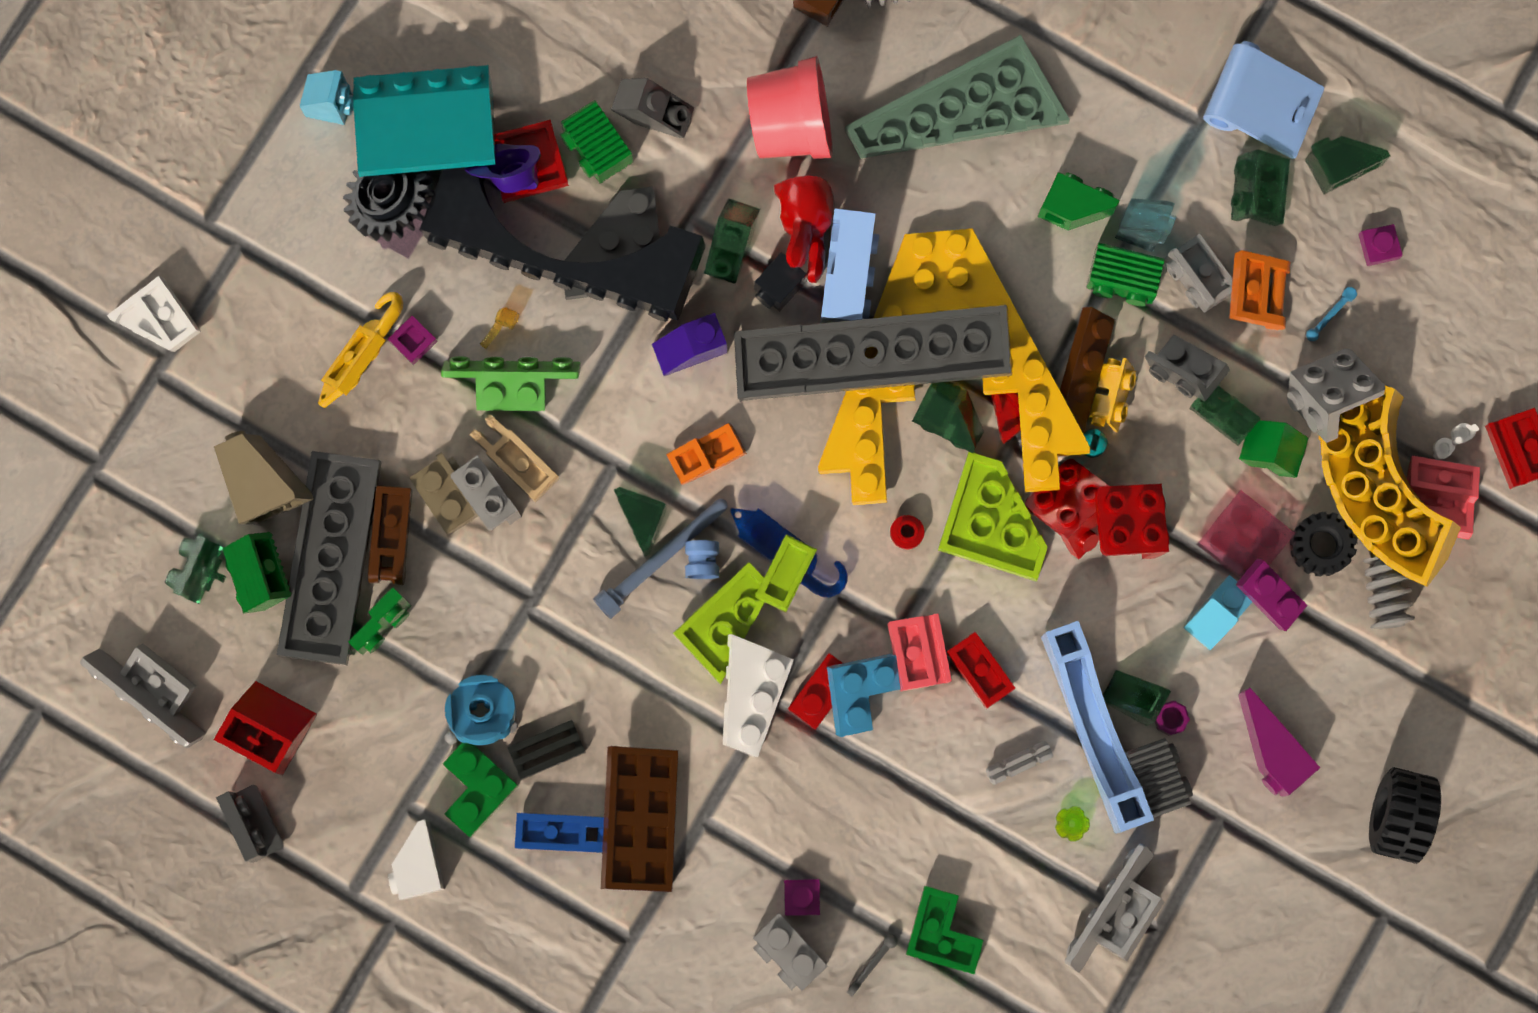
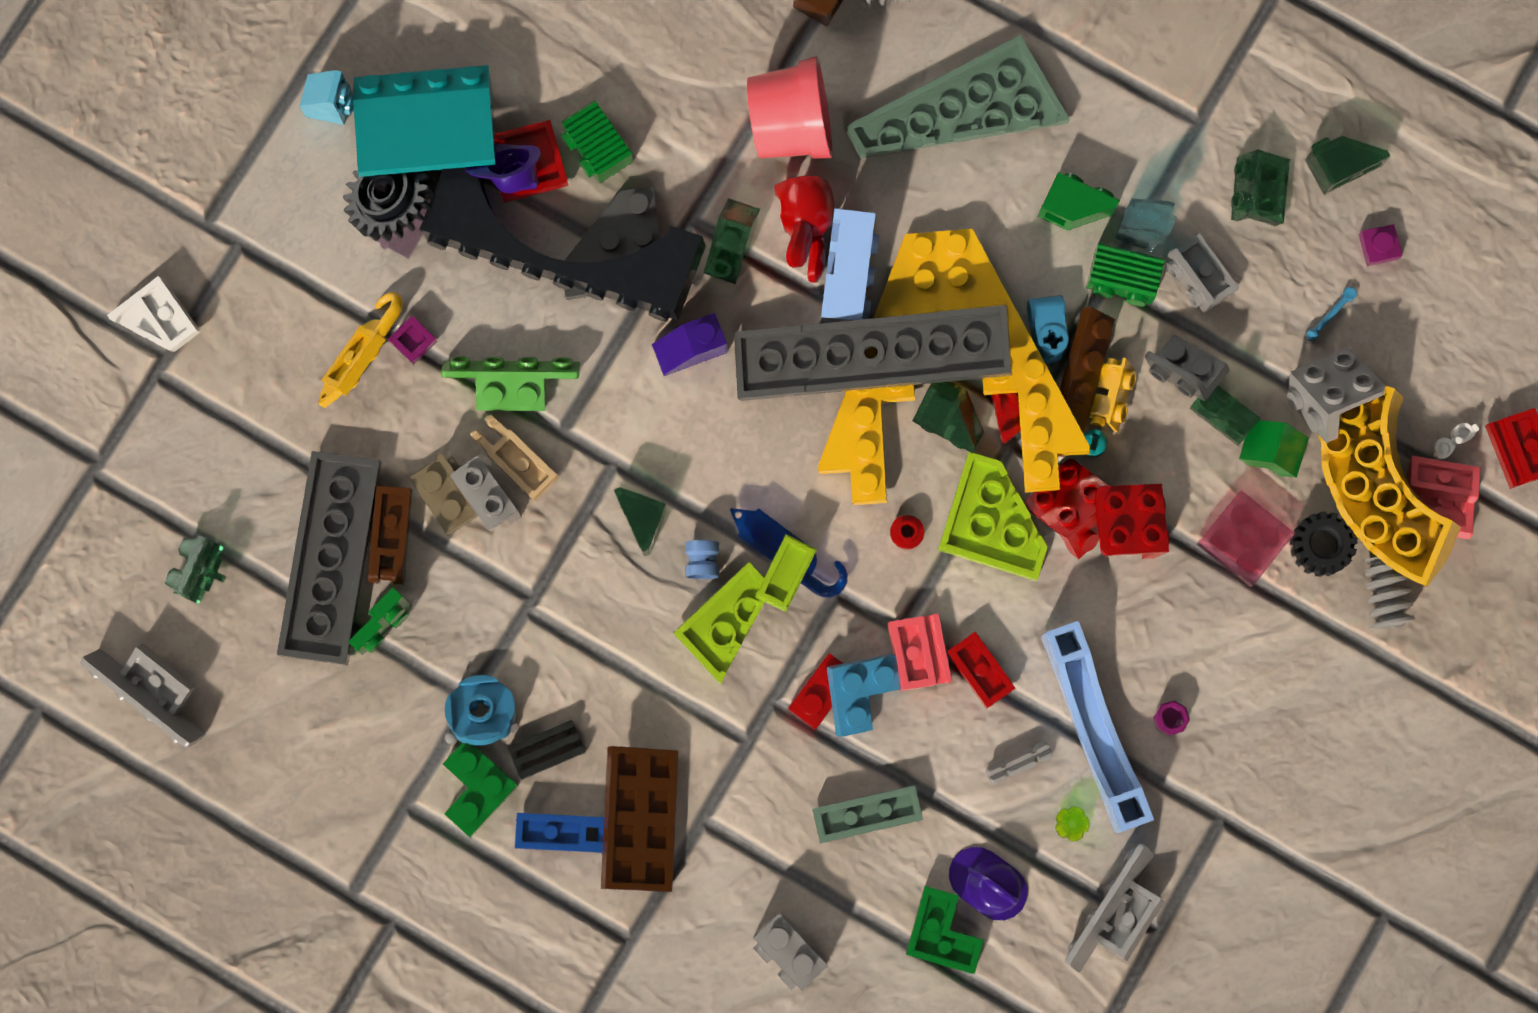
red slope [213,681,317,776] -> none
dark tan slope [214,431,314,525] -> none
dark grey bracket [216,785,284,863] -> none
green brick [222,532,292,614] -> none
white slope [388,820,445,900] -> none
clear yellow hand [480,307,520,349] -> none
sand blue piece [593,499,728,619] -> none
dark grey slope [611,78,694,138] -> none
orange slope [666,423,747,485] -> none
white wing [723,634,794,758] -> none
black brick [754,252,807,312] -> none
magenta plate [784,879,820,916] -> none
dark grey hinge [847,934,898,996] -> none
clear green slope [1103,670,1171,726] -> none
dark grey brick [1125,738,1193,818] -> none
medium azure slope [1184,575,1252,650] -> none
light blue door [1203,41,1325,159] -> none
orange plate [1229,250,1291,330] -> none
magenta plate [1235,559,1308,631] -> none
magenta slope [1238,687,1320,797] -> none
black tyre [1369,767,1441,864] -> none
none -> sand green plate [812,785,923,844]
none -> dark purple piece [949,847,1028,921]
none -> dark azure piece [1027,295,1068,364]

